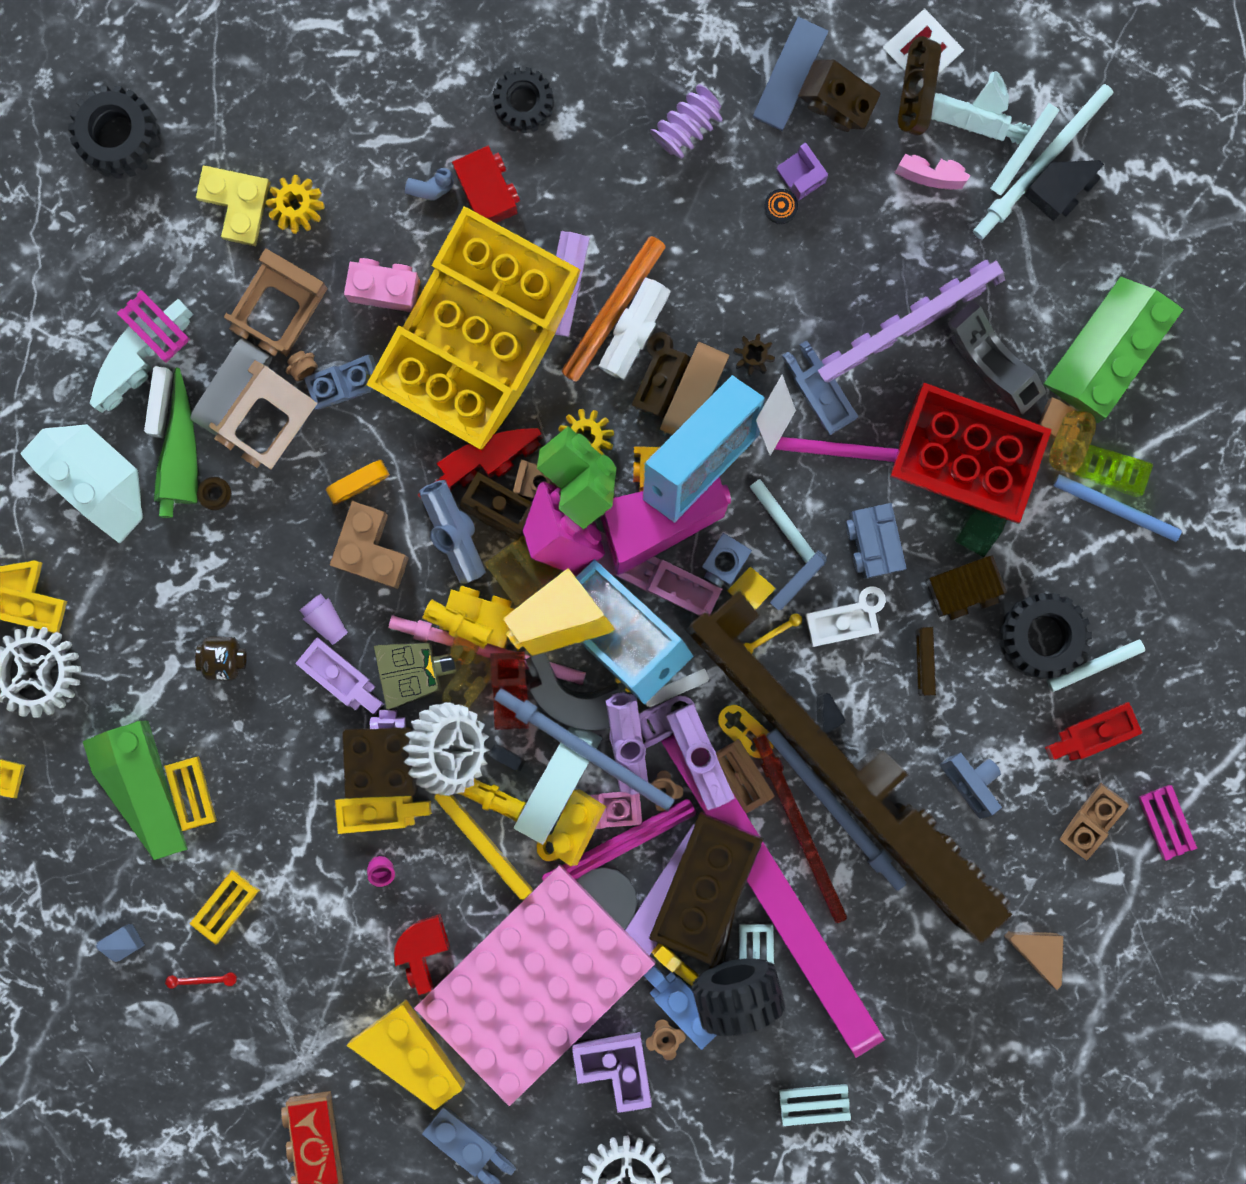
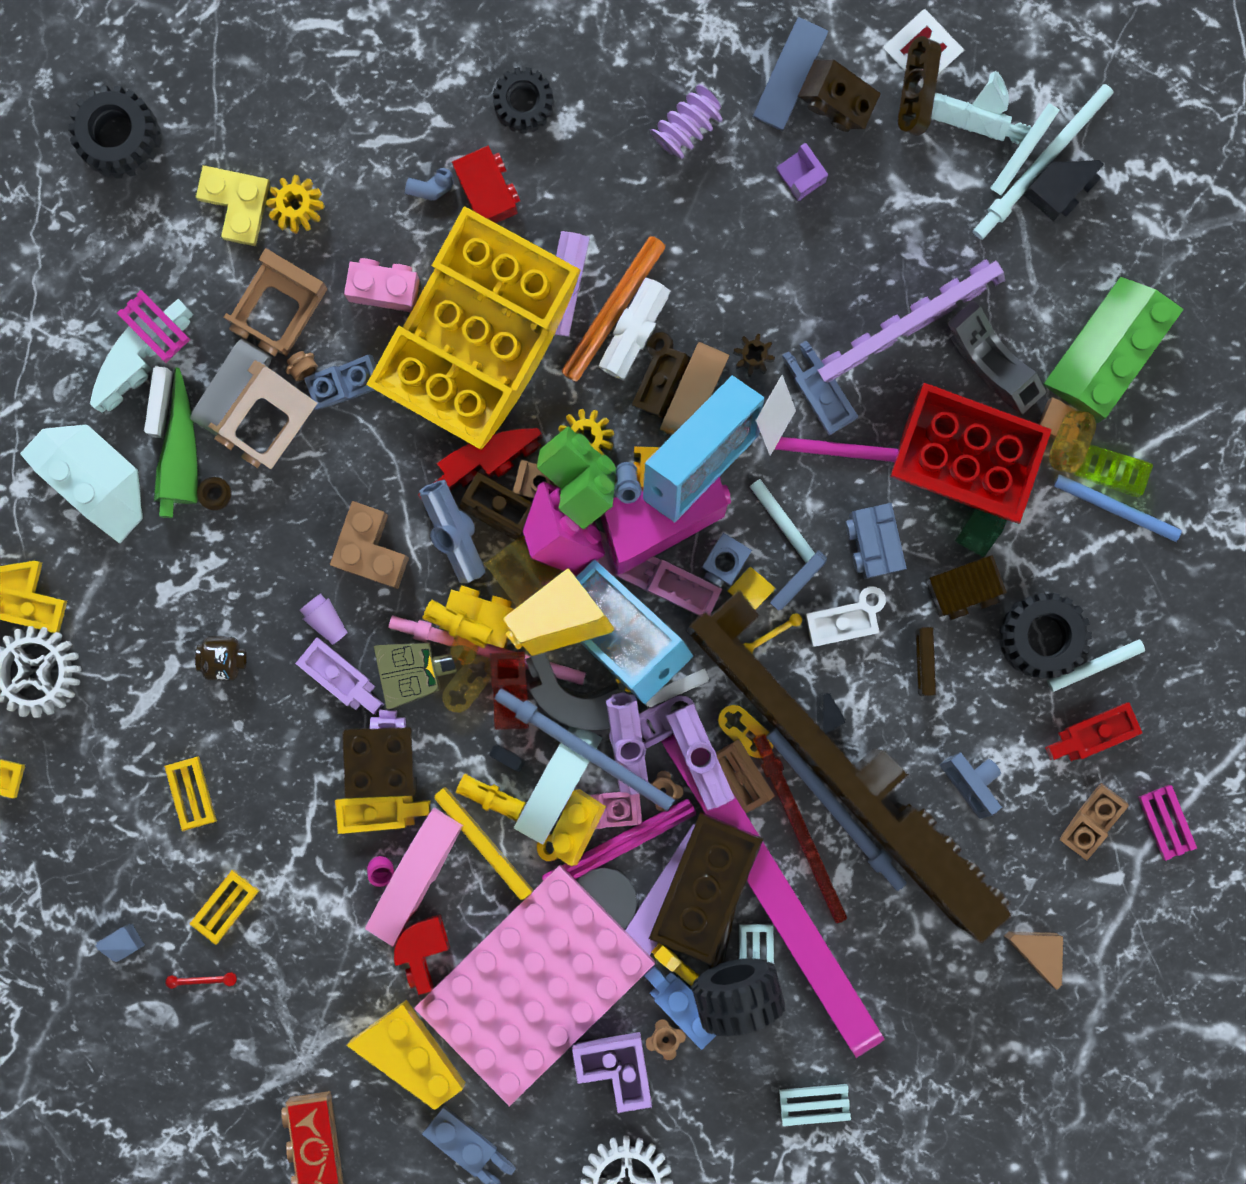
bright green wedge [83,721,188,860] -> none
light orange beam [325,460,390,505] -> none
white gear [403,703,490,796] -> none
black tile [764,189,798,224] -> none
bright pink slope [895,153,970,189] -> none
none -> bright pink slope [365,808,463,947]
none -> sand blue pin [614,462,642,504]

